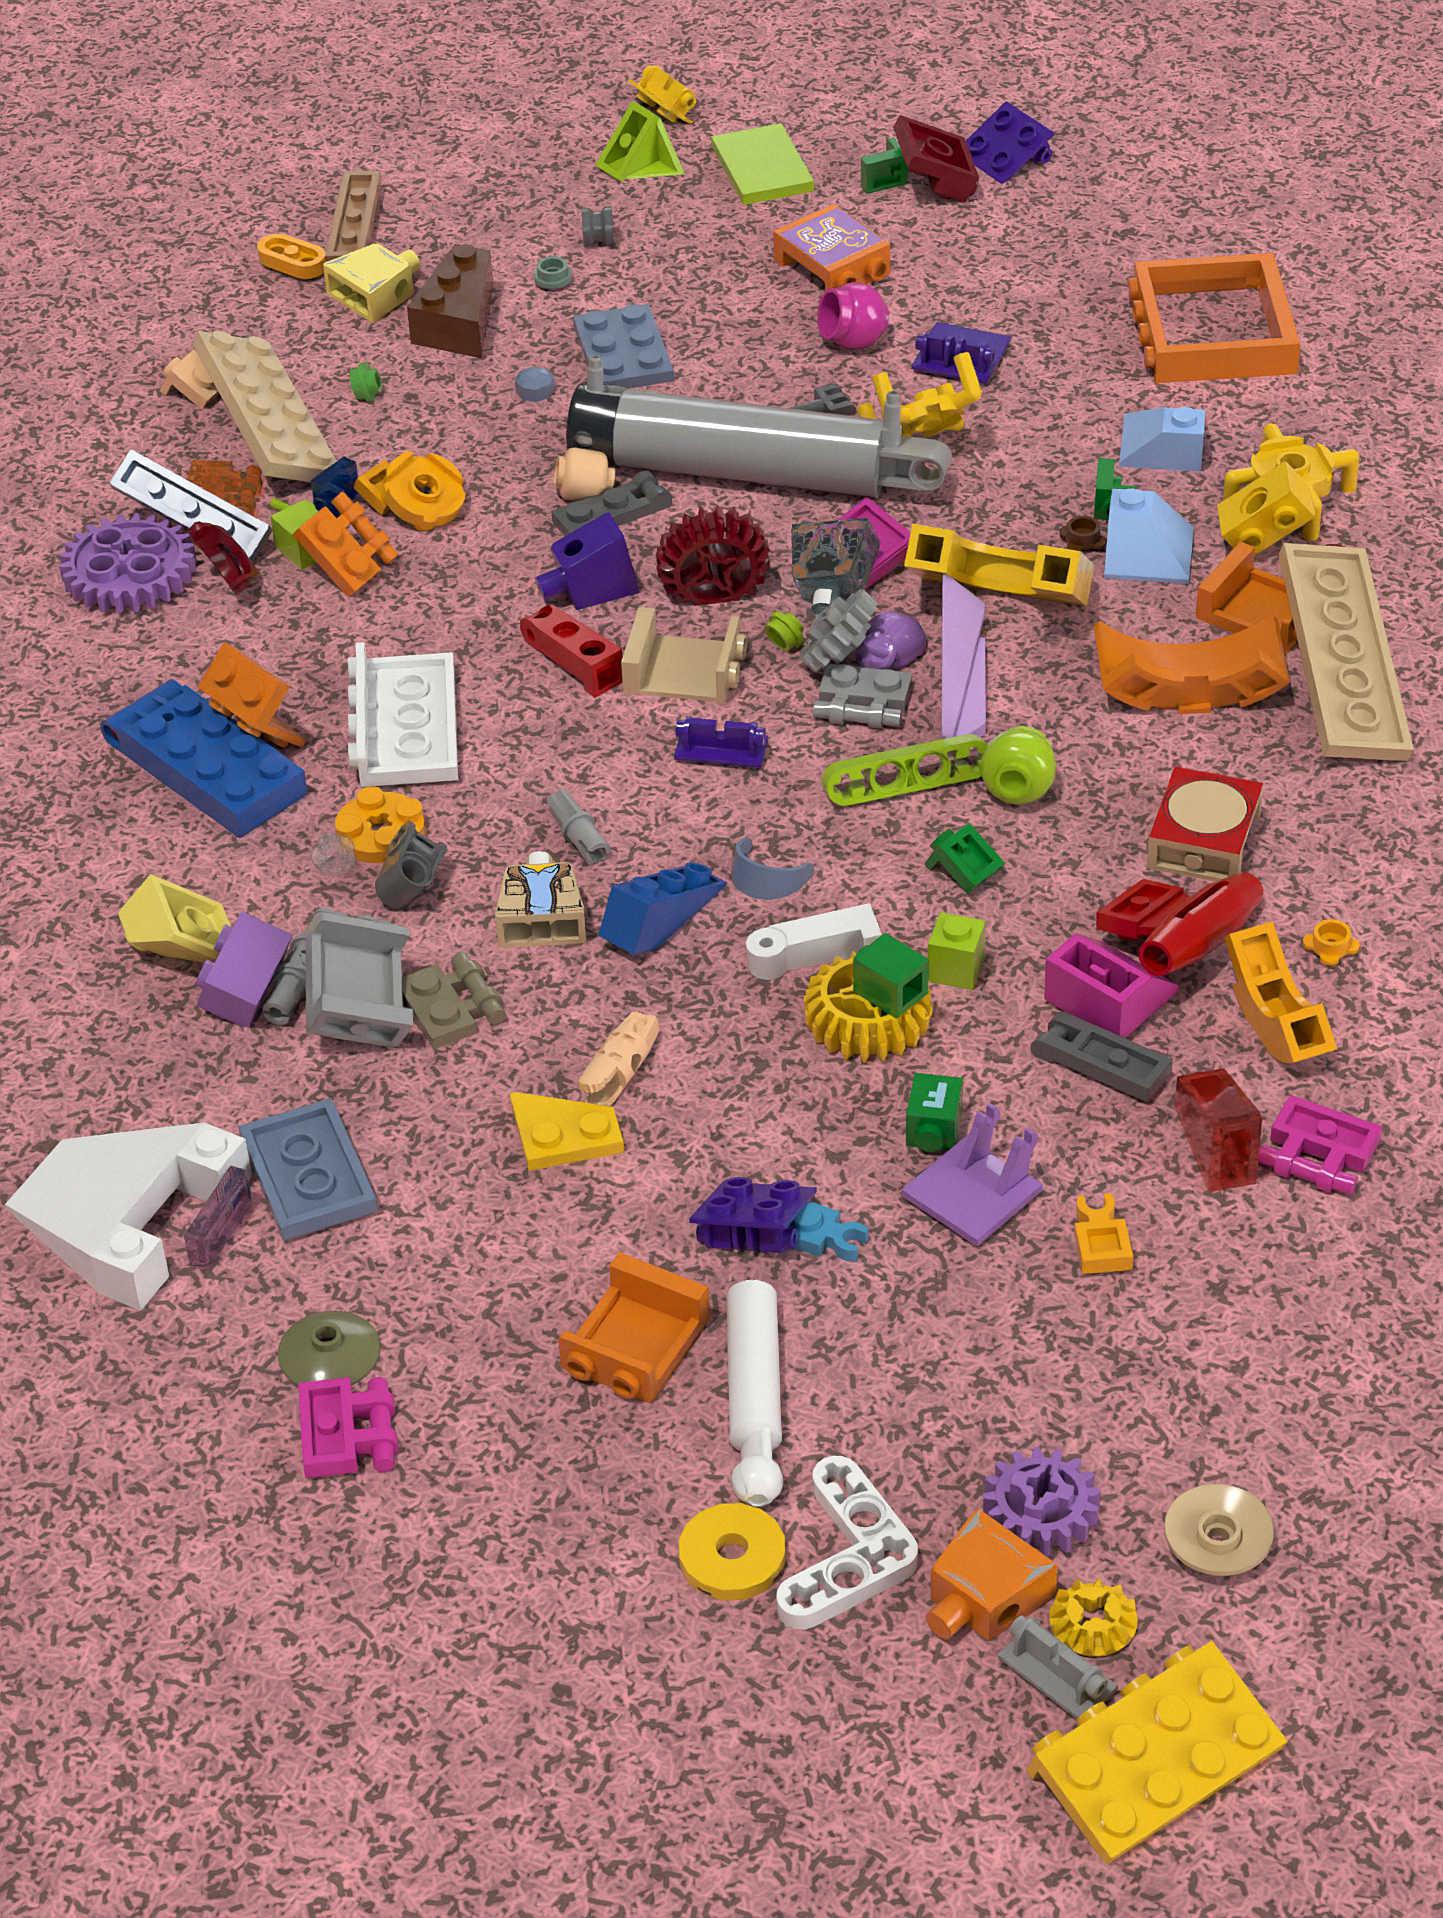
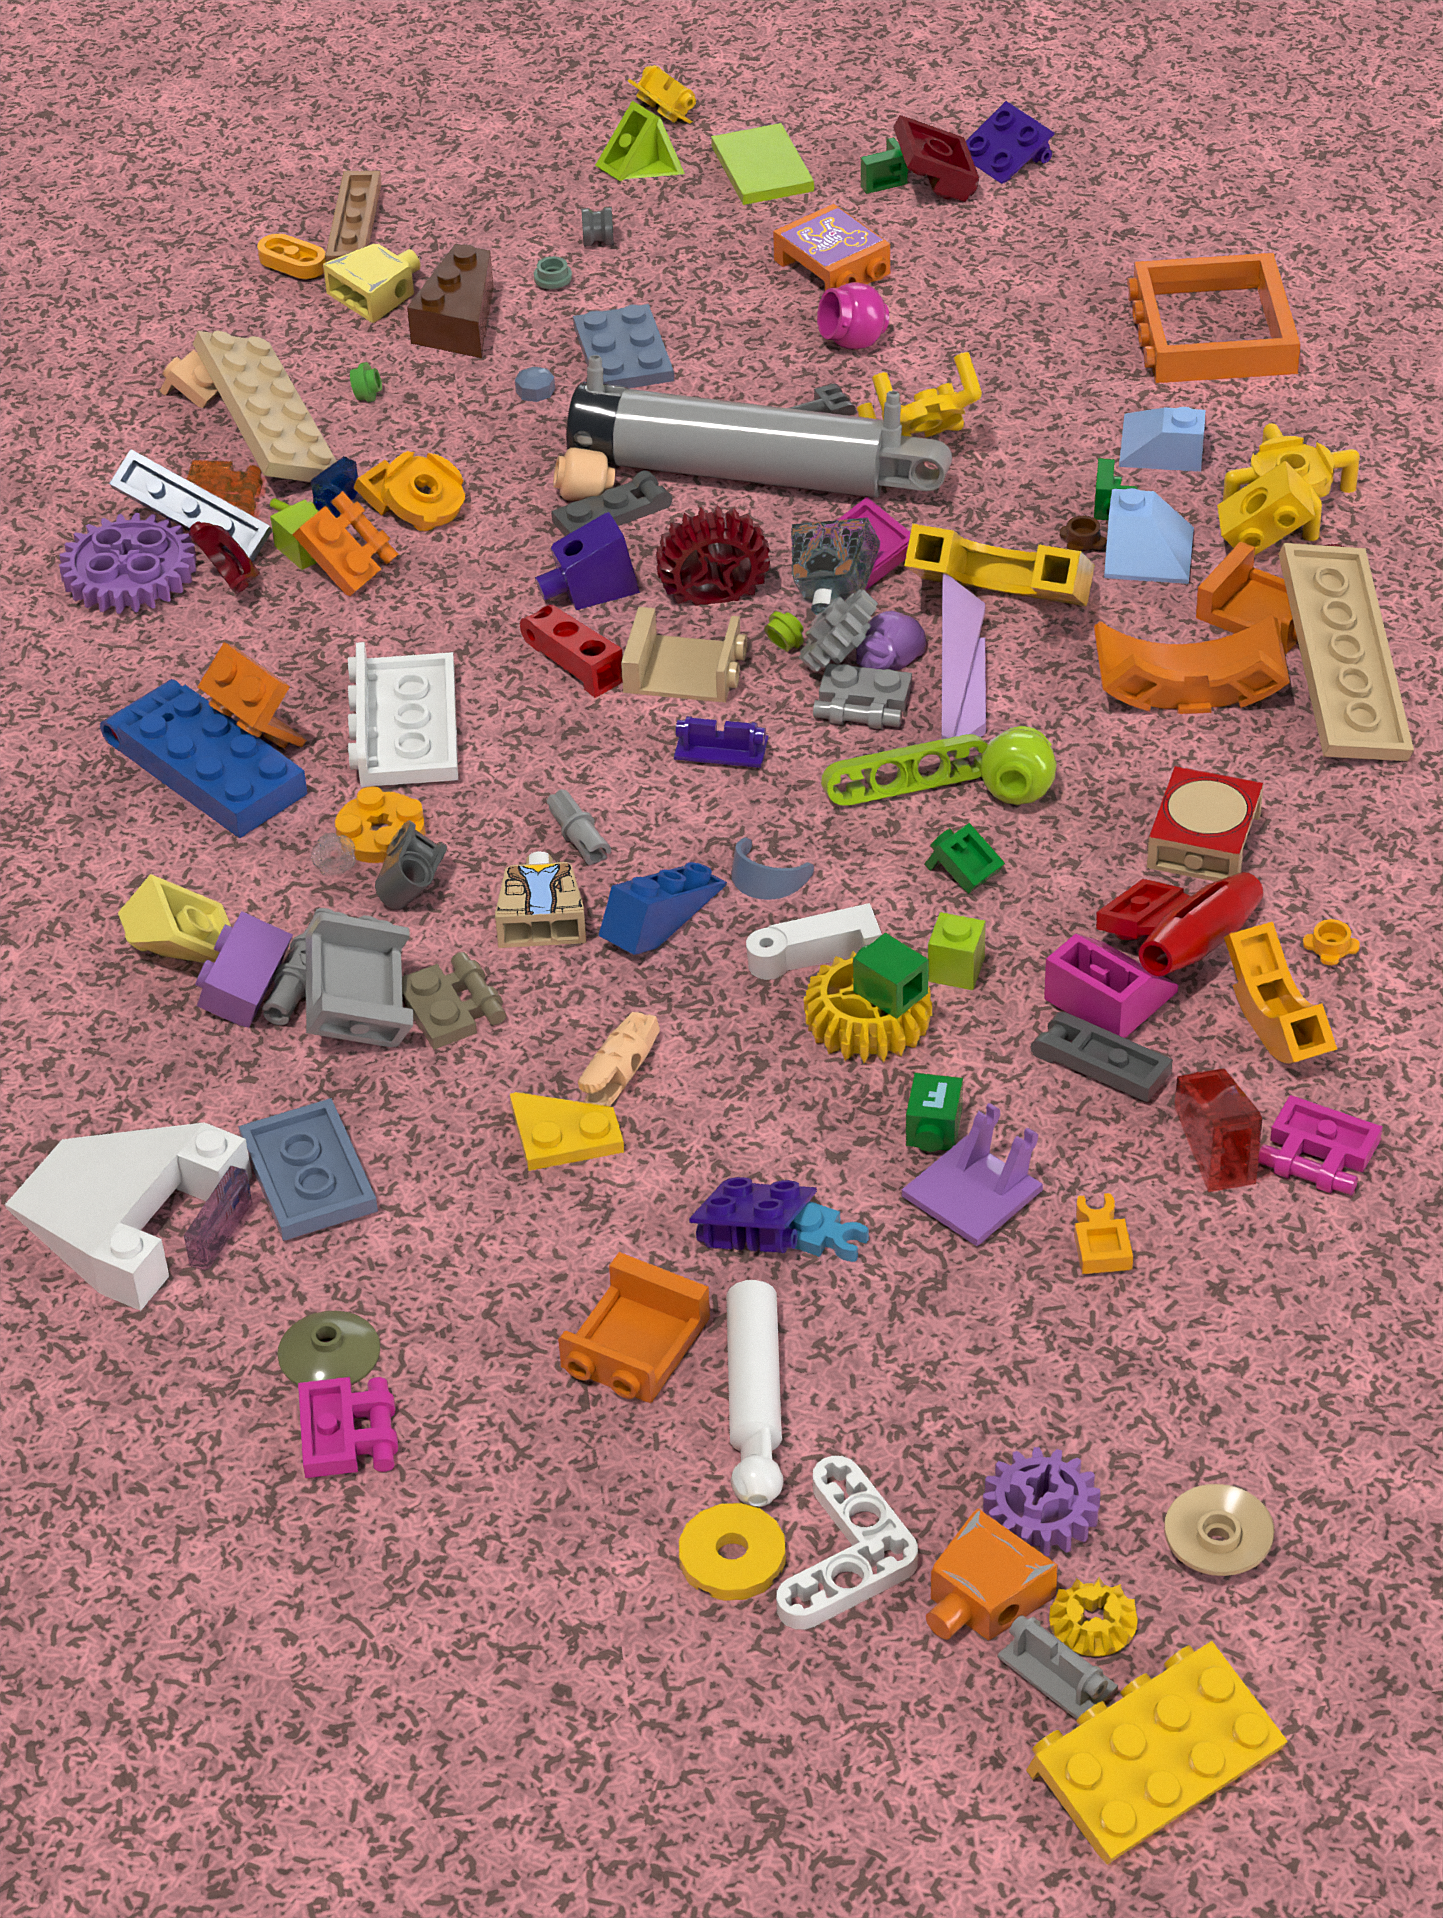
dark purple hinge [911,322,1011,384] -> none

